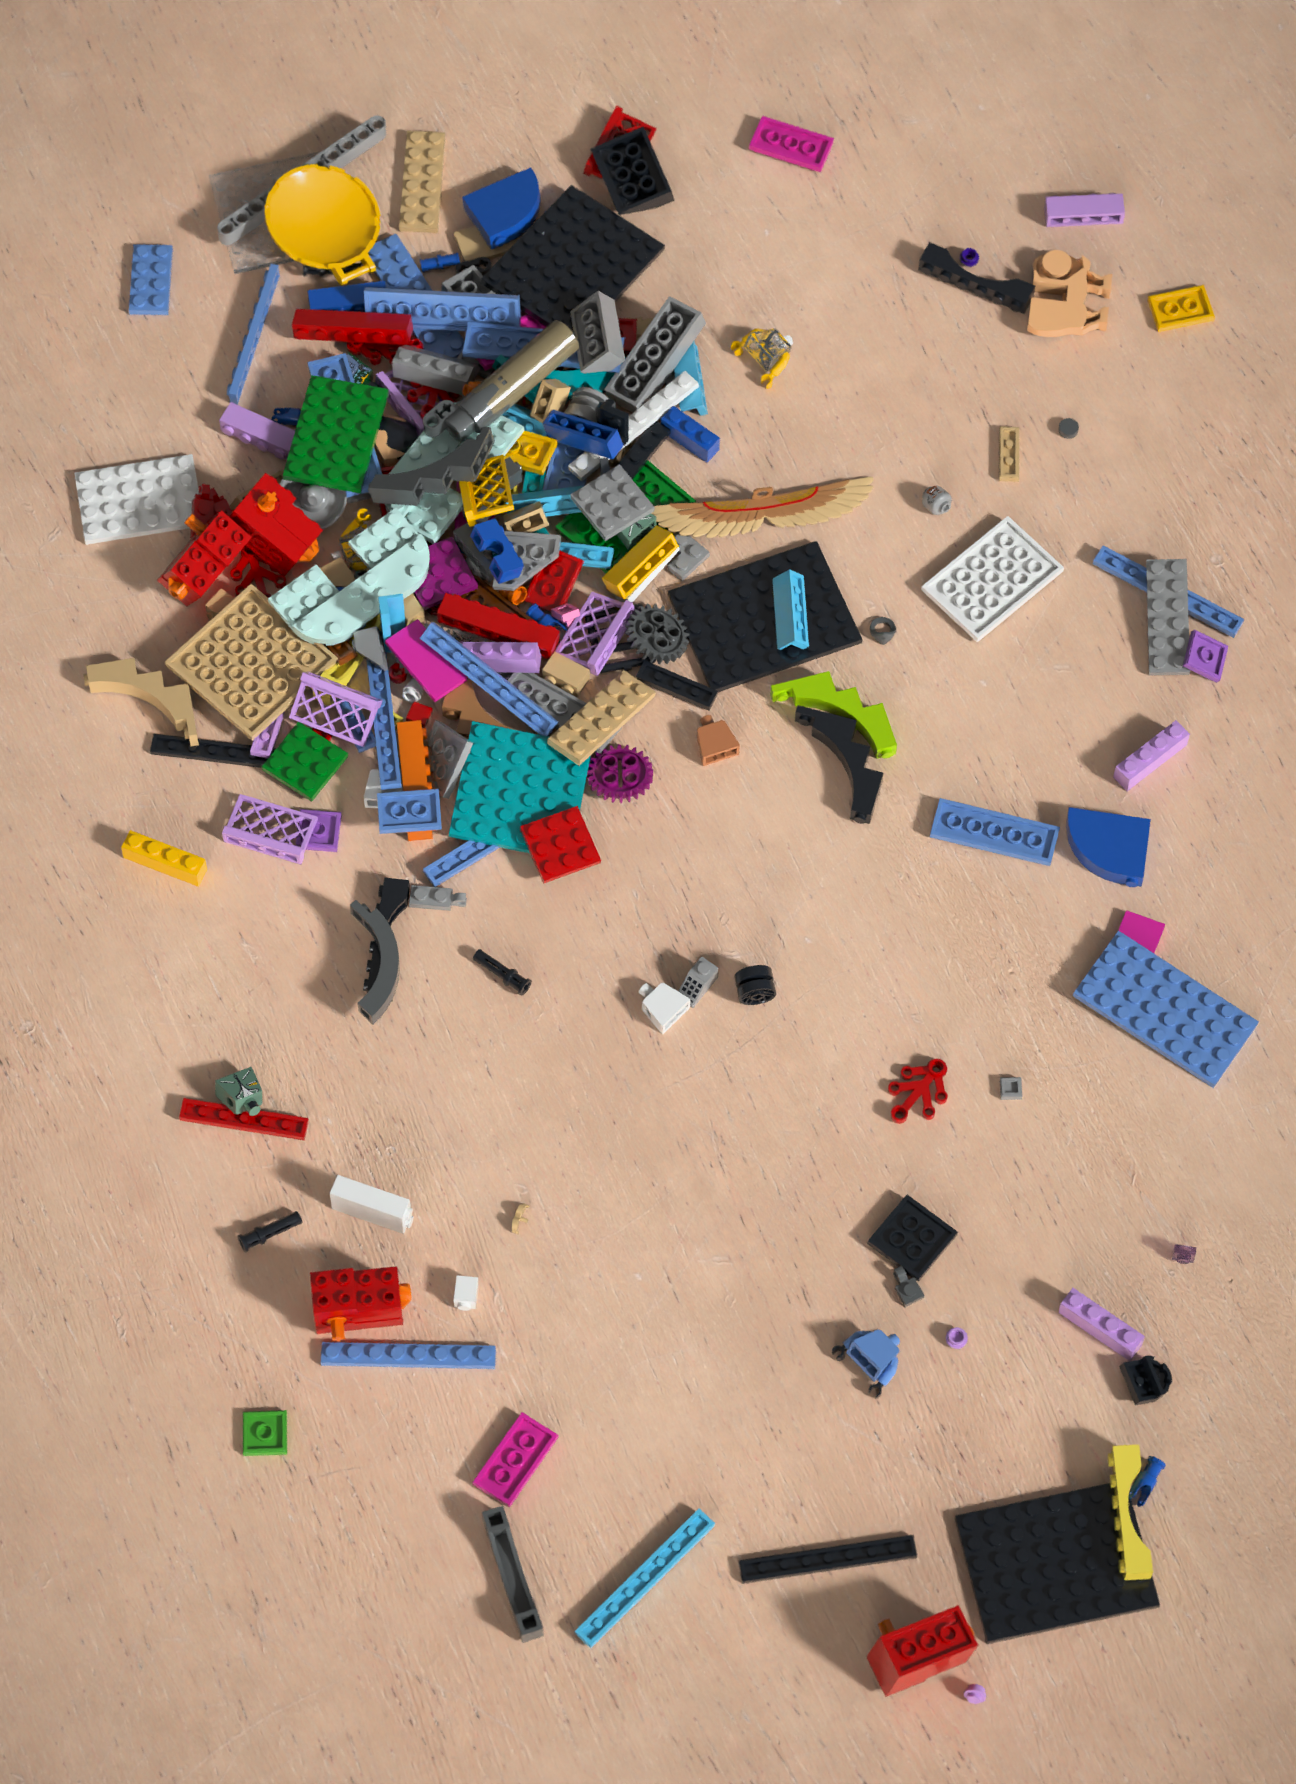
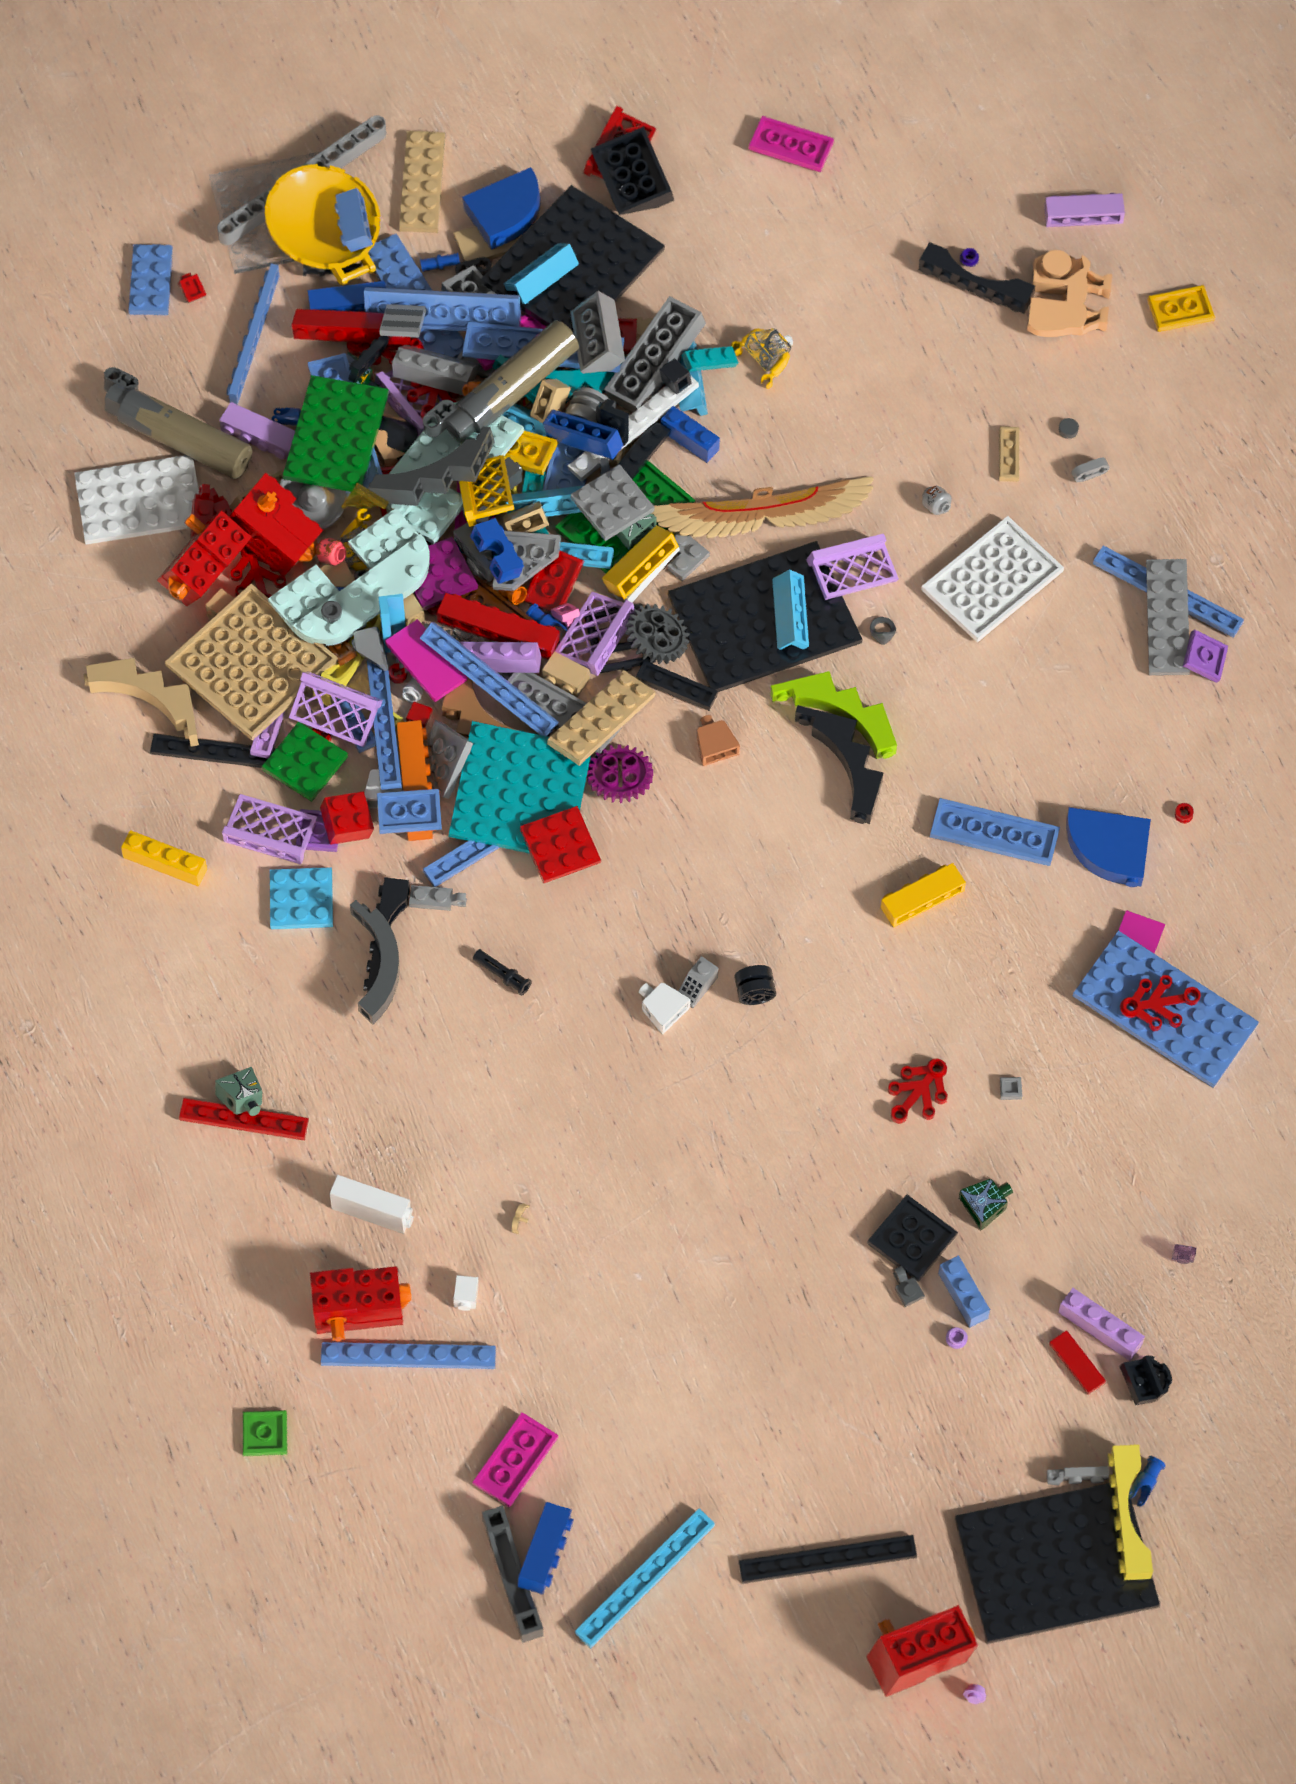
black pin [237,1211,303,1253] -> none
medium blue torso [832,1329,900,1399] -> none
lavender brick [1113,720,1190,791] -> none
none -> dark tan piece [104,367,252,479]
none -> red bracket [177,273,206,303]
none -> medium azure plate [270,867,333,930]
none -> coral head [316,537,346,566]
none -> red brick [320,791,374,845]
none -> dark grey tile [321,601,342,622]
none -> medium blue brick [334,188,373,252]
none -> clear yellow tile [341,483,389,509]
none -> black plate [348,336,389,383]
none -> light grey tile [380,304,426,337]
none -> medium azure panel [504,243,578,304]
none -> blue brick [518,1502,574,1595]
none -> black brick [659,358,692,395]
none -> teal plate [681,346,739,372]
none -> lavender fence [806,533,898,600]
none -> yellow brick [881,863,966,928]
none -> medium blue brick [938,1255,990,1328]
none -> dark green torso [958,1179,1013,1230]
none -> light grey hinge [1047,1466,1109,1486]
none -> red tile [1049,1330,1106,1395]
none -> light grey beam [1071,457,1110,483]
none -> red plant [1120,975,1201,1031]
none -> red bush [1175,803,1194,823]

